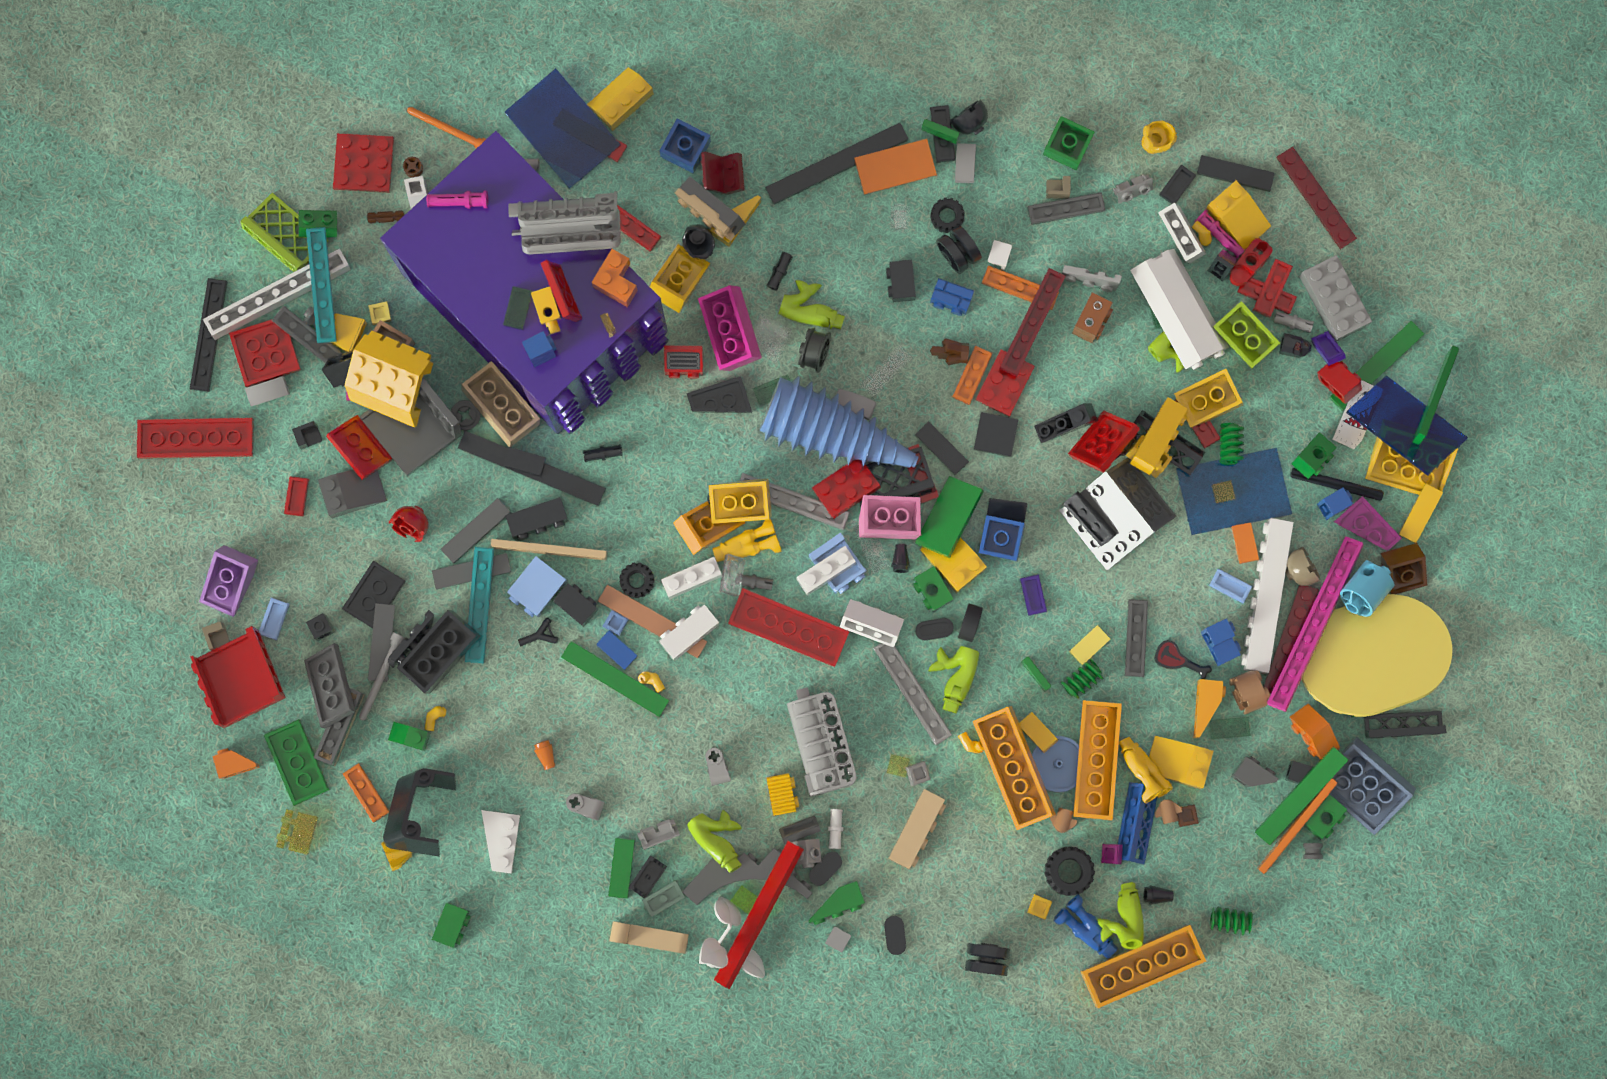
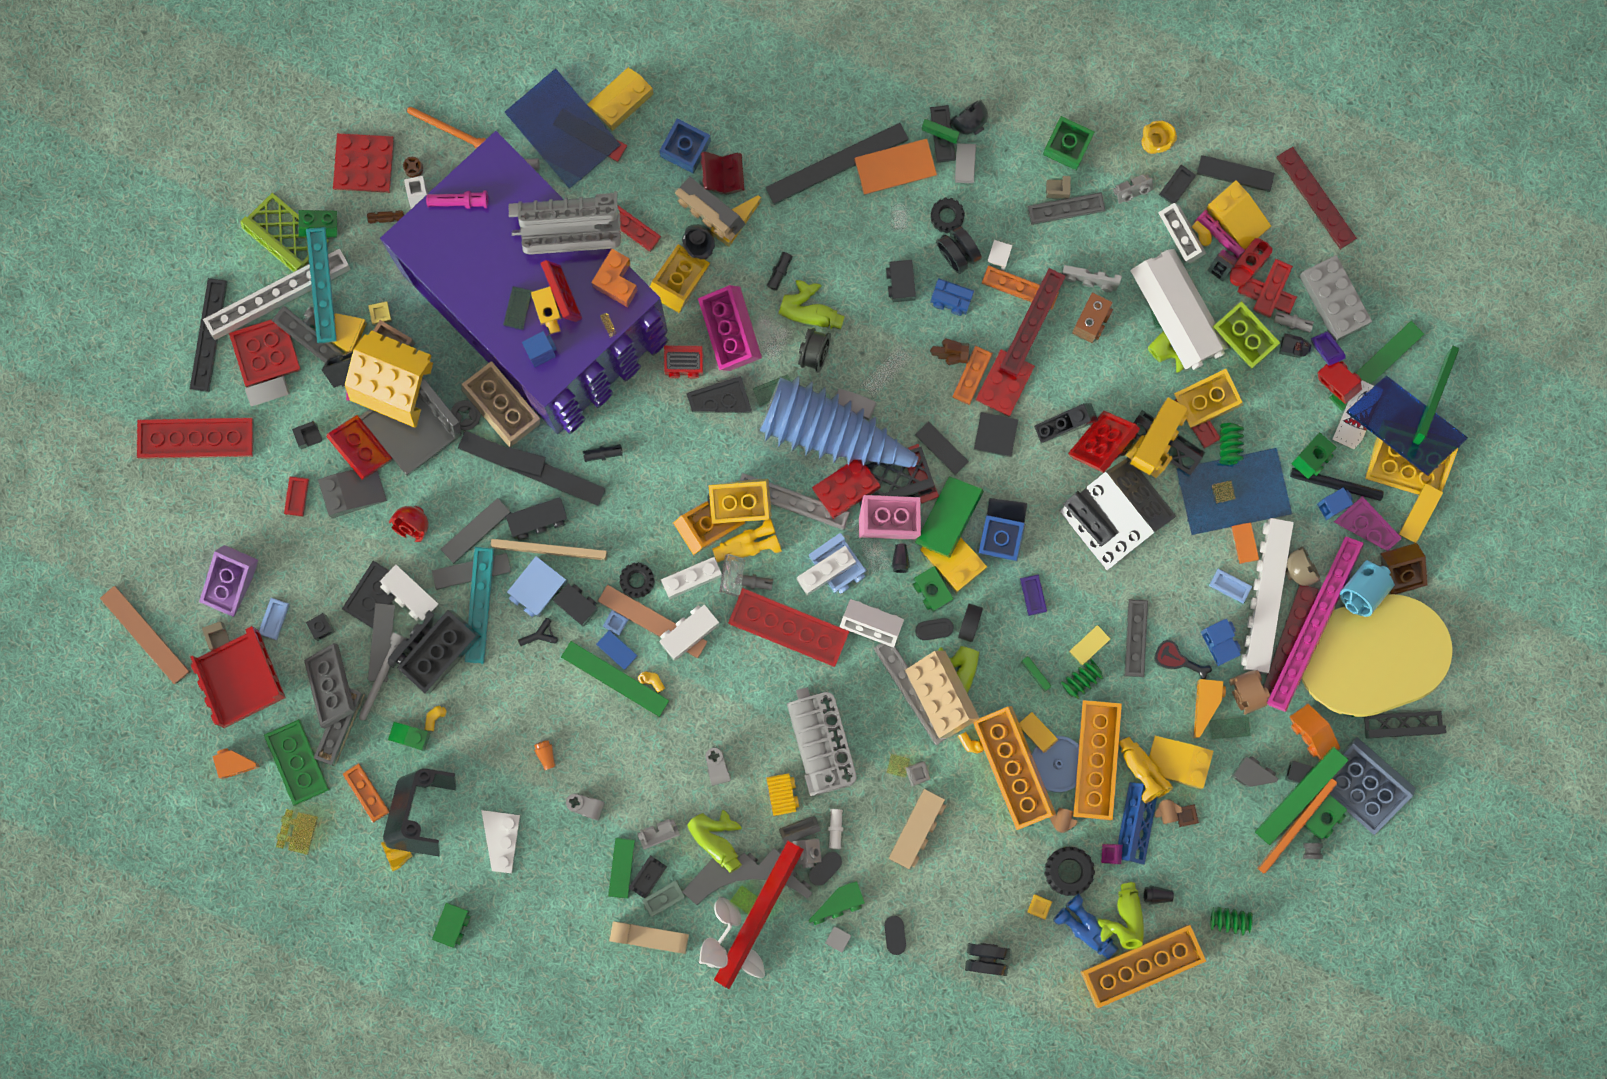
none -> nougat tile [100,586,190,685]
none -> white brick [379,565,438,621]
none -> tan brick [905,651,980,738]

